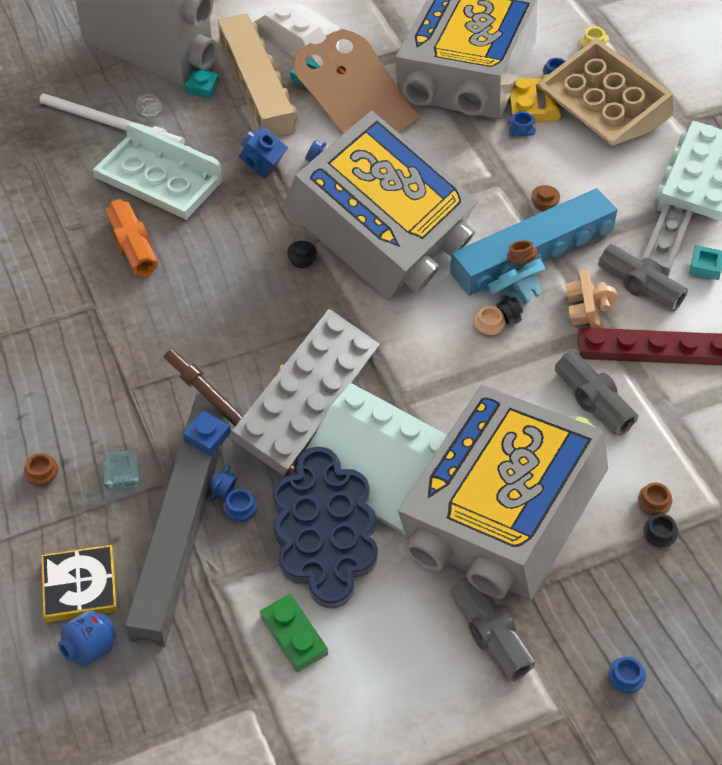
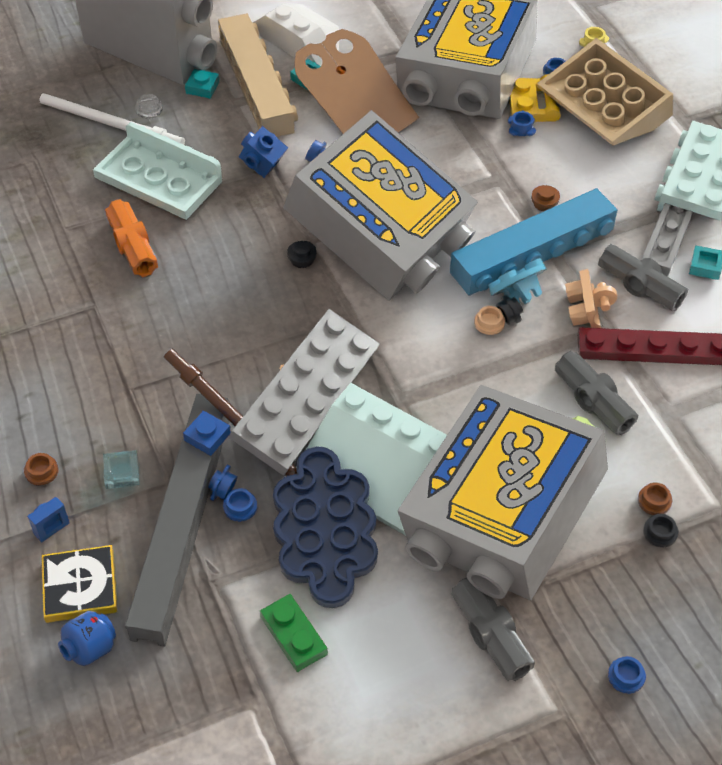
dark orange plate [507,240,538,266] -> none
none -> blue plate [27,497,70,543]

